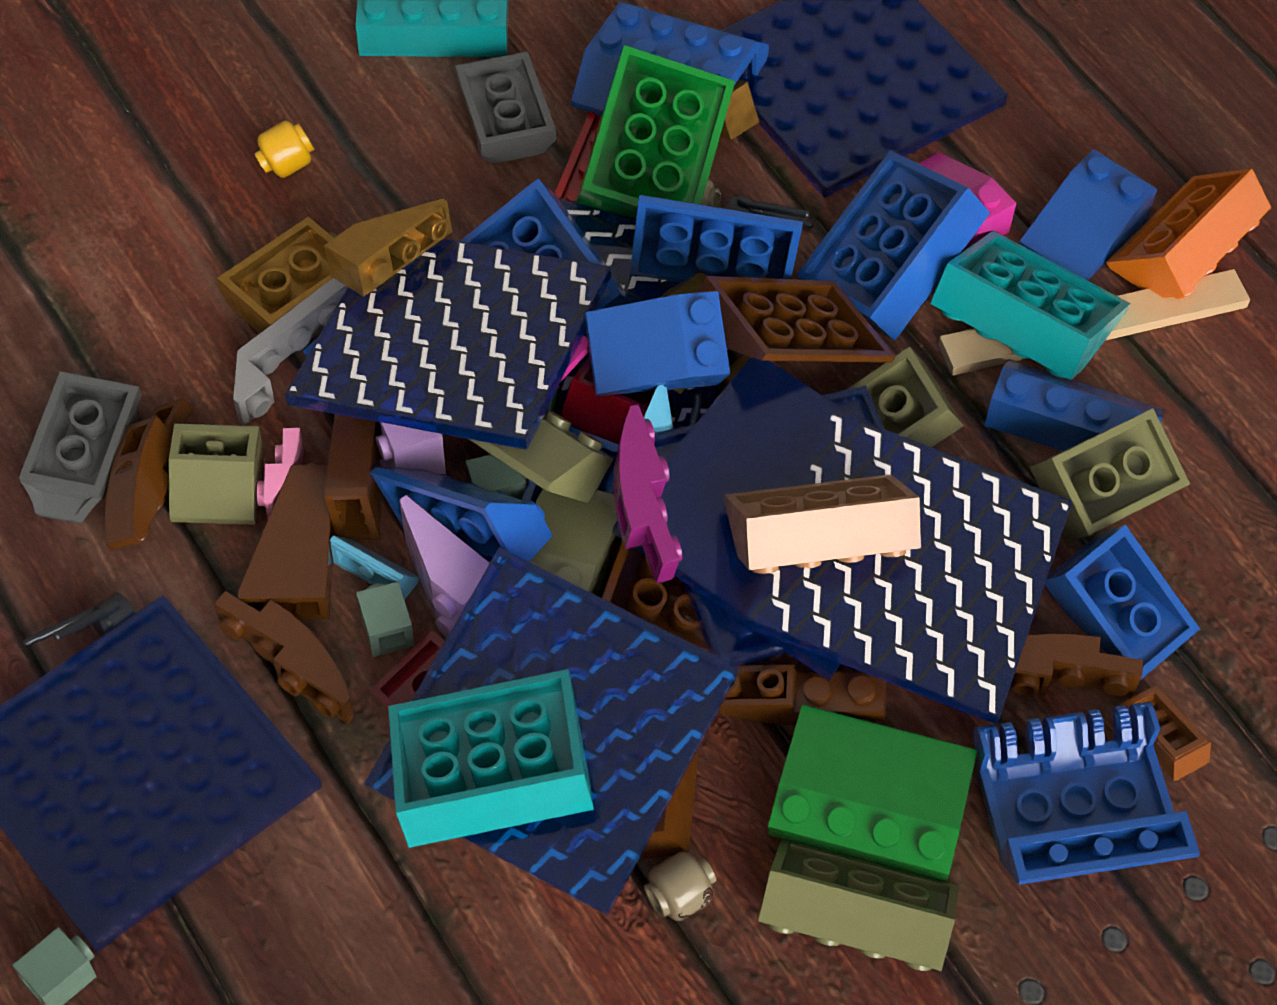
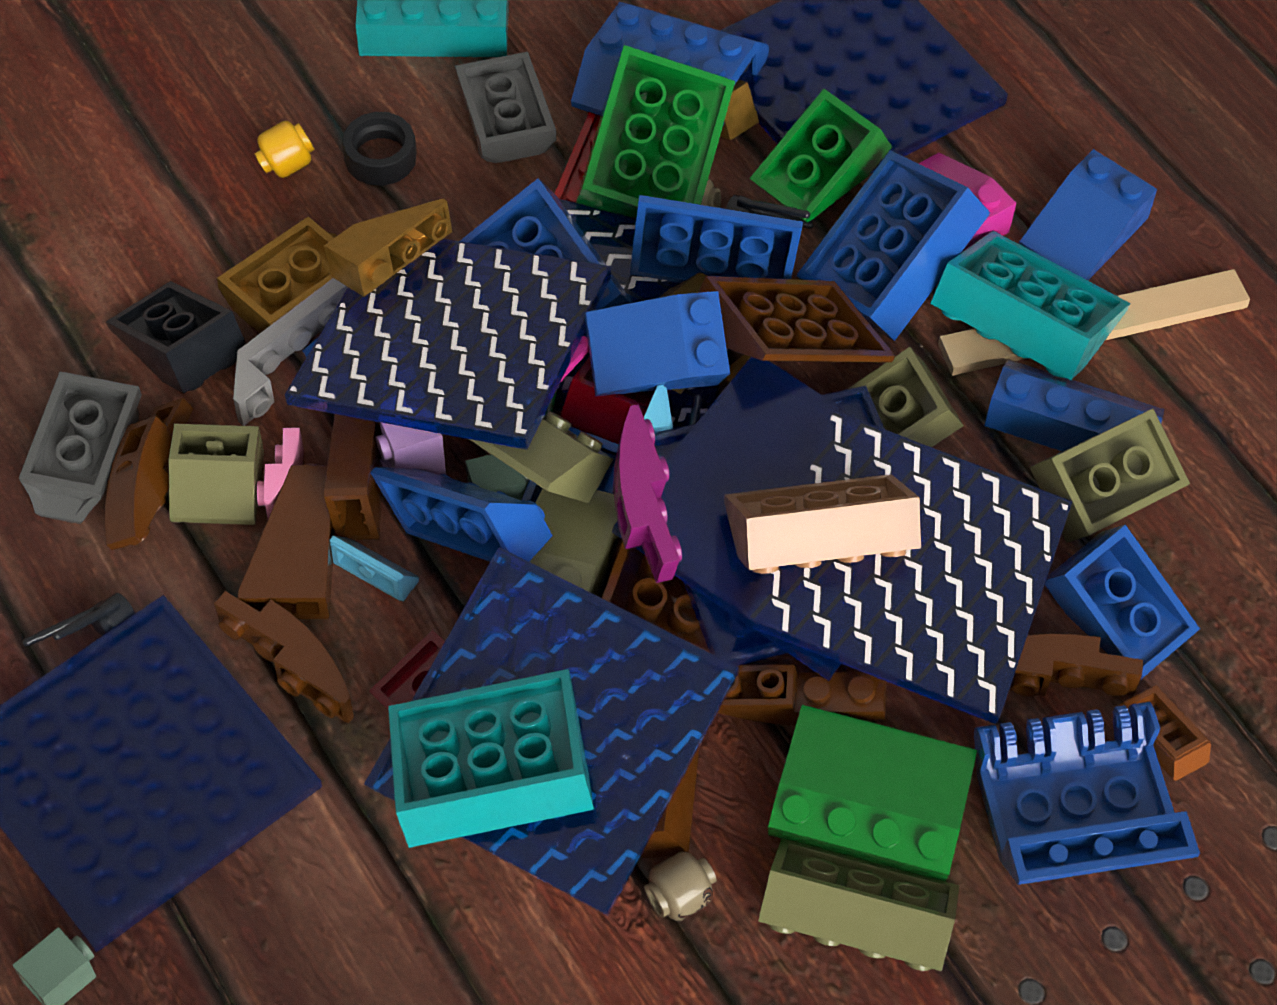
sand green brick [356,581,415,657] -> none
lavender slope [399,495,501,647] -> none
orange slope [1106,169,1271,299] -> none
none -> black slope [106,281,246,394]
none -> black tyre [342,112,417,186]
none -> green slope [749,89,892,223]

